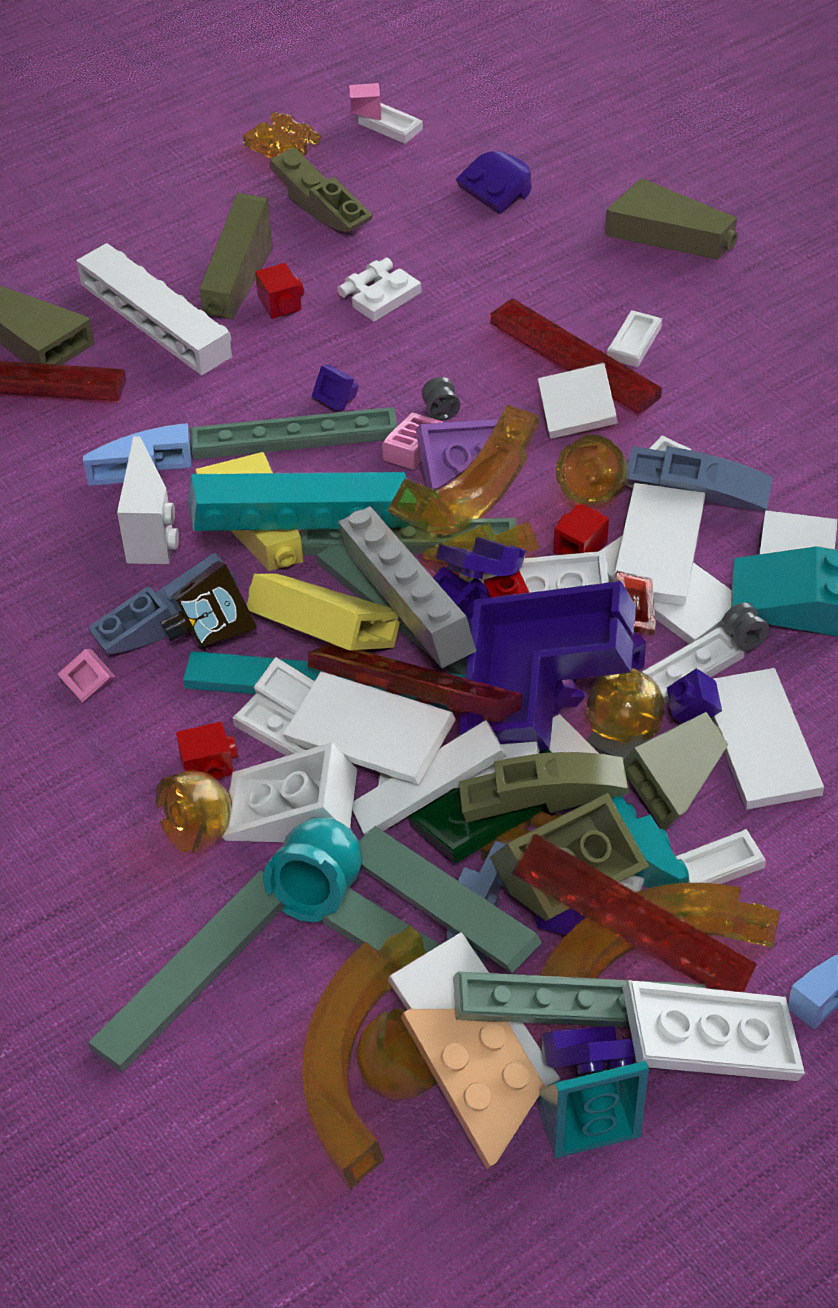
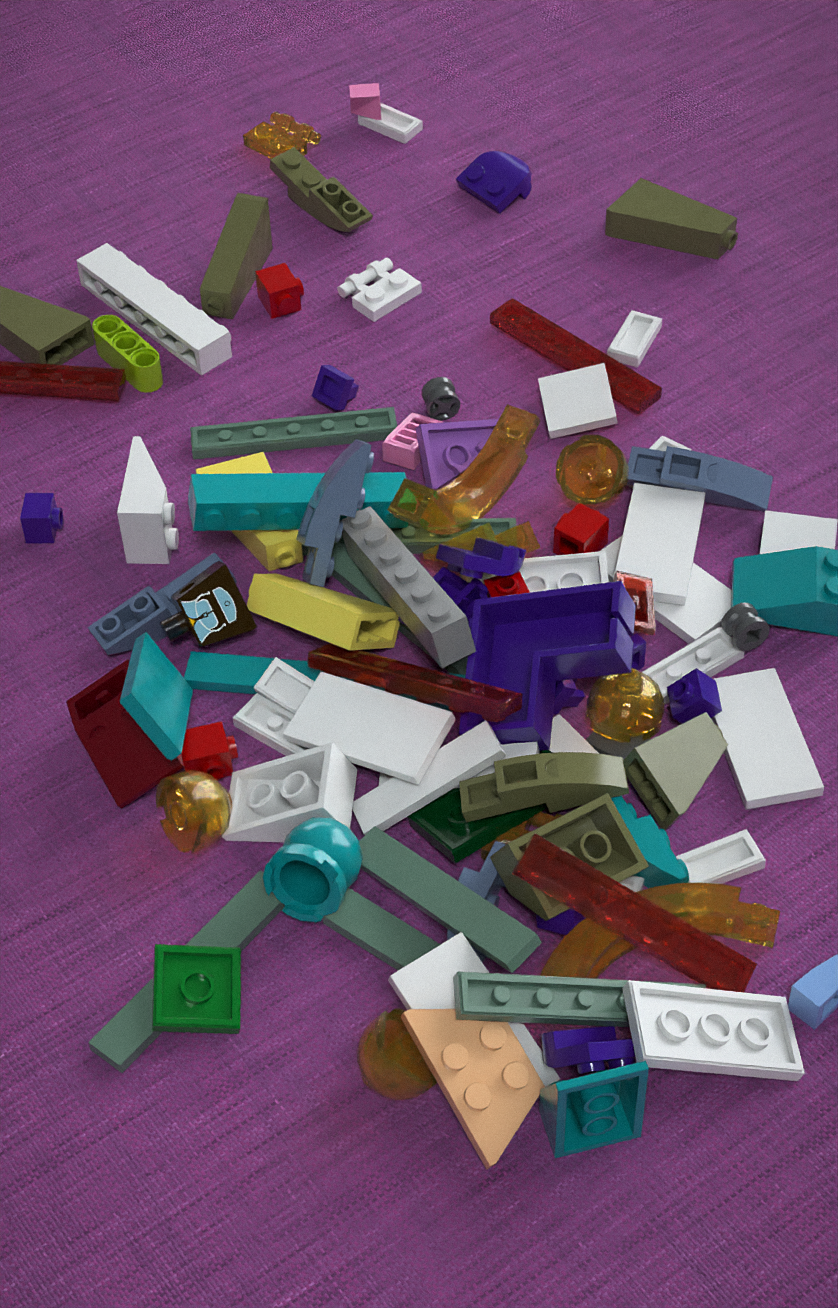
bright pink slope [58,649,116,703] -> none
light blue slope [83,423,192,486] -> none
clear yellow arch [302,925,426,1190] -> none
none -> dark purple plate [20,493,63,543]
none -> dark red slope [66,659,185,809]
none -> lime beam [92,315,163,393]
none -> teal tile [120,632,193,761]
none -> green tile [152,944,241,1034]
none -> sand blue slope [296,440,374,587]

